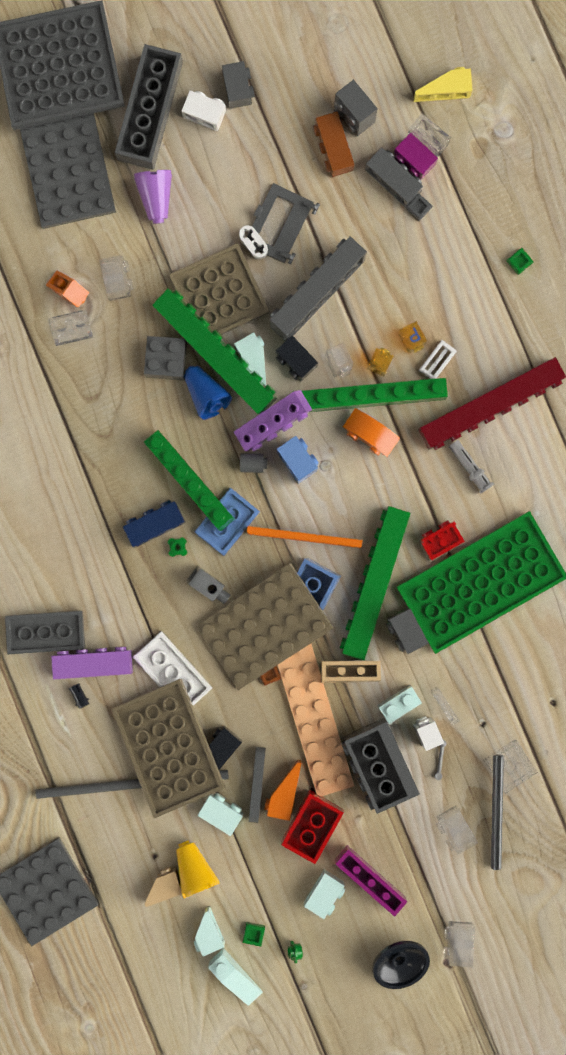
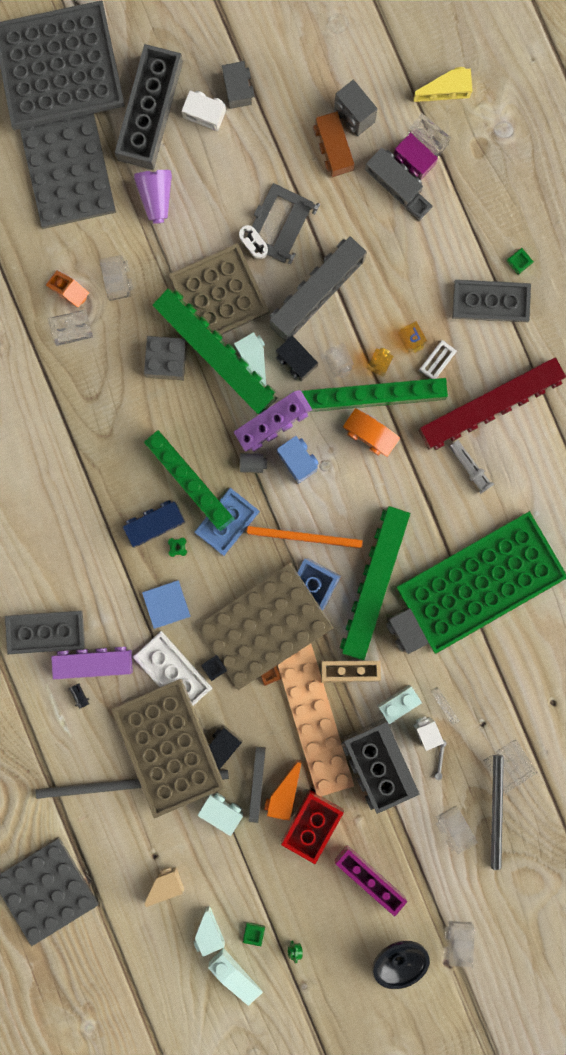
yellow cone [176,840,220,899] -> none
blue cone [184,366,232,420] -> none
dark grey torso [186,565,230,604] -> none
light aqua brick [304,869,345,919] -> none
red bracket [420,520,465,561] -> none
none -> medium blue tile [142,580,191,629]
none -> black plate [201,655,228,681]
none -> dark grey plate [452,280,531,323]

